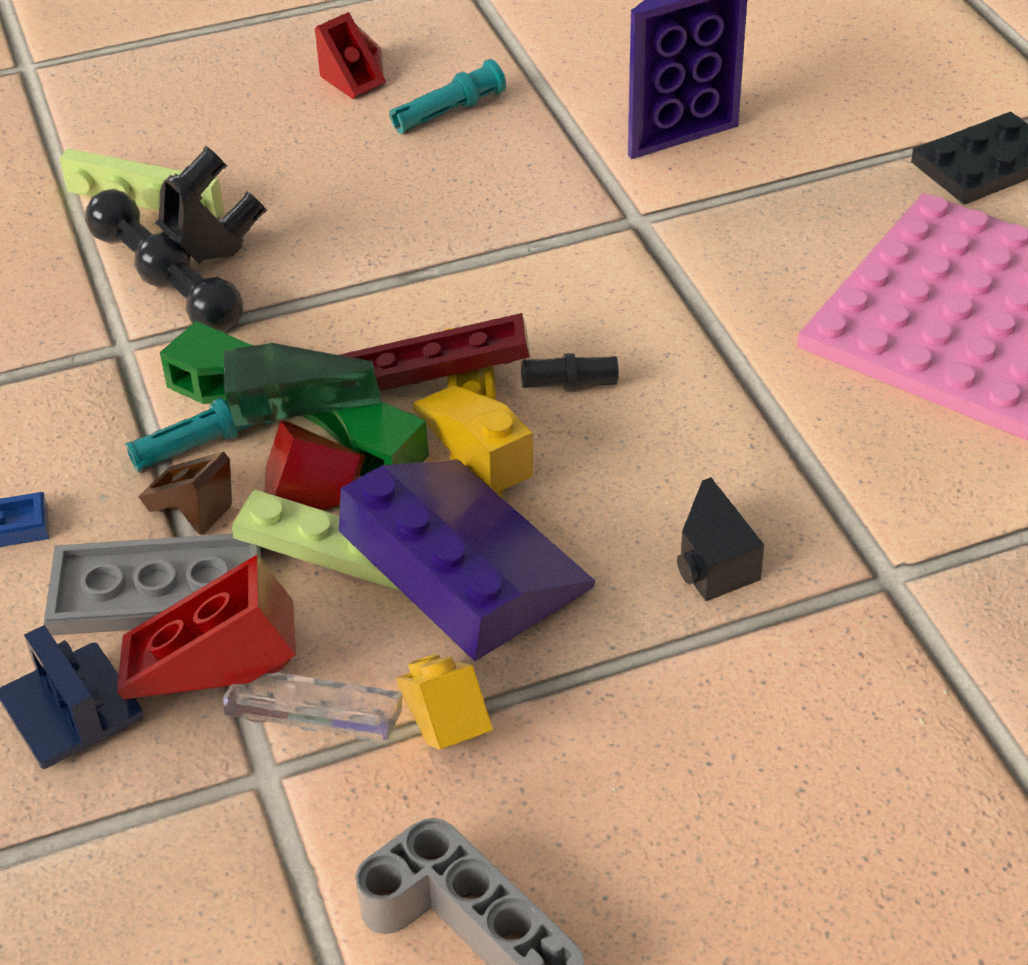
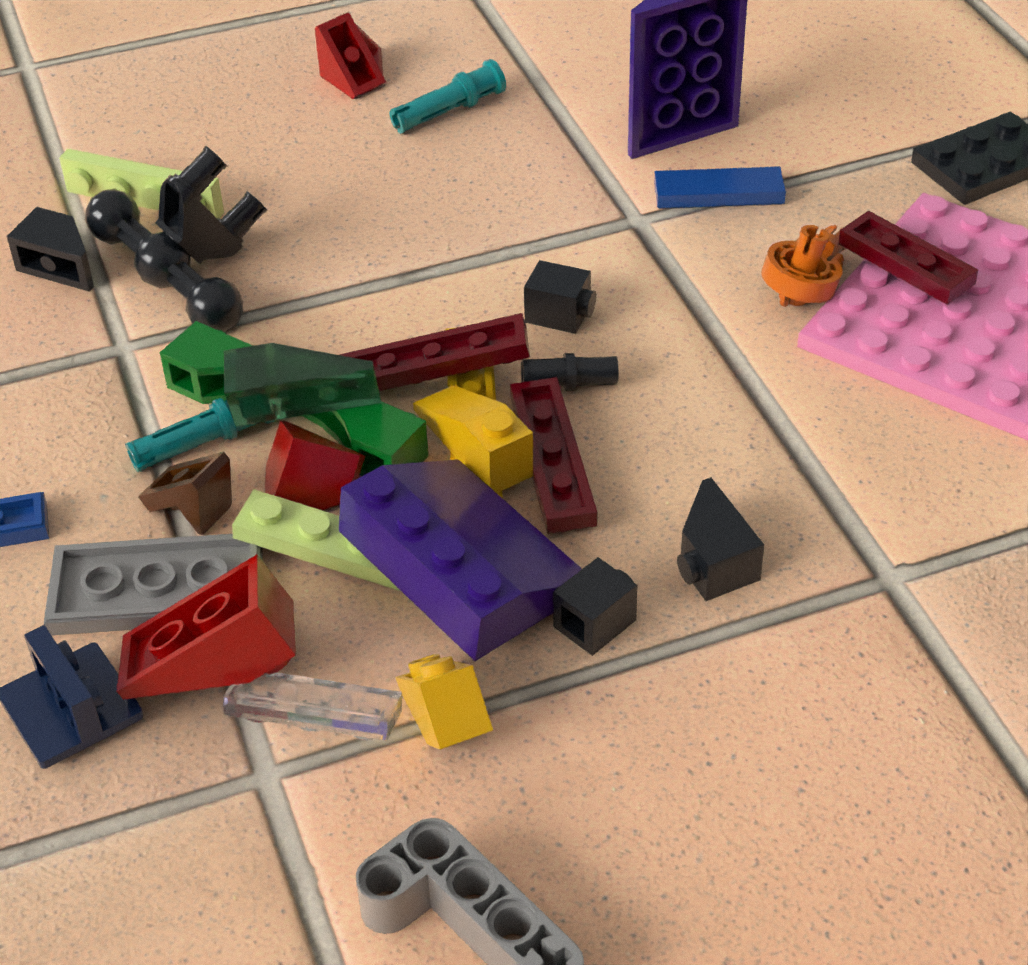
none -> black slope [7,207,94,292]
none -> dark red plate [510,377,598,534]
none -> black brick [524,260,596,334]
none -> black brick [553,557,638,656]
none -> blue tile [654,166,786,209]
none -> orange pin [761,225,846,307]
none -> dark red plate [838,211,979,305]

